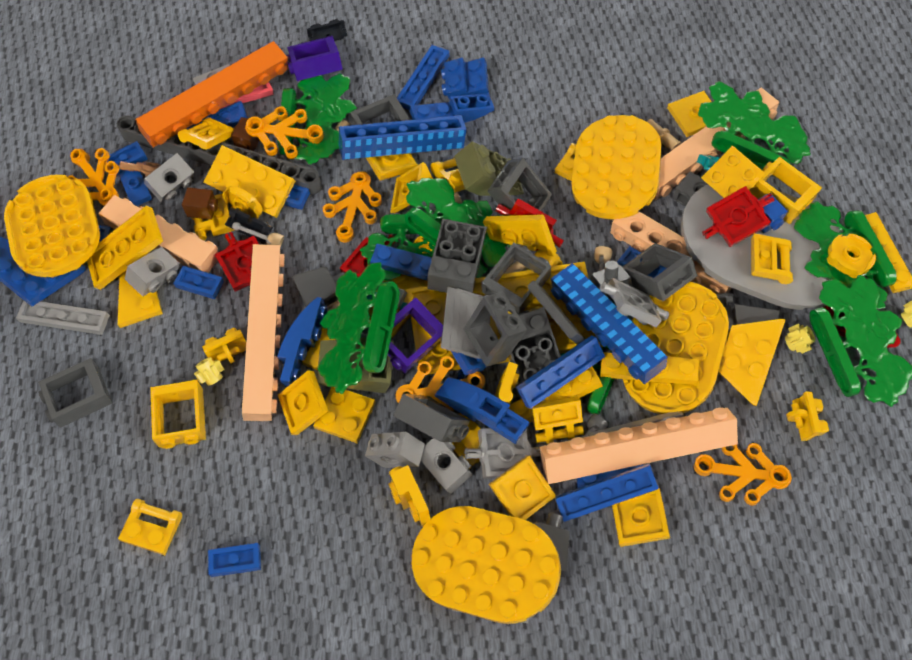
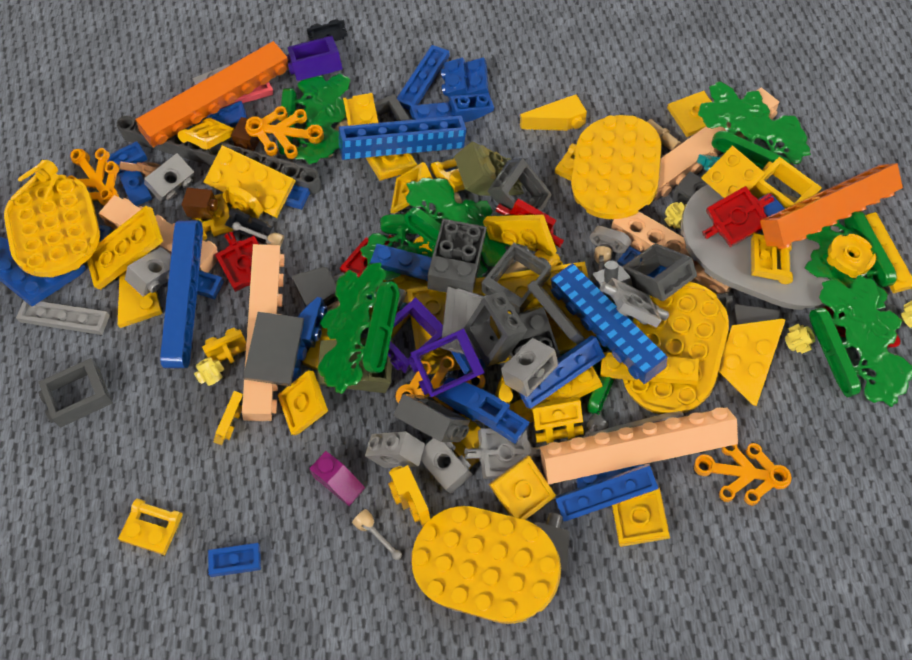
yellow window [151,380,206,449] -> none
yellow plate [313,387,376,443] -> none
light orange plant [323,171,382,243] -> none
yellow hips [786,391,829,441] -> none
none -> yellow plant [11,160,59,201]
none -> blue beam [160,220,203,368]
none -> yellow plate [213,391,243,445]
none -> dark grey tile [243,312,304,386]
none -> magenta slope [309,451,365,507]
none -> yellow plate [343,93,378,126]
none -> hinge [352,509,402,560]
none -> dark purple window [409,328,484,398]
none -> light grey brick [501,338,558,397]
none -> yellow slope [520,94,587,131]
none -> light grey beam [590,226,631,254]
none -> light yellow gear [664,202,687,229]
none -> orange brick [760,163,903,249]

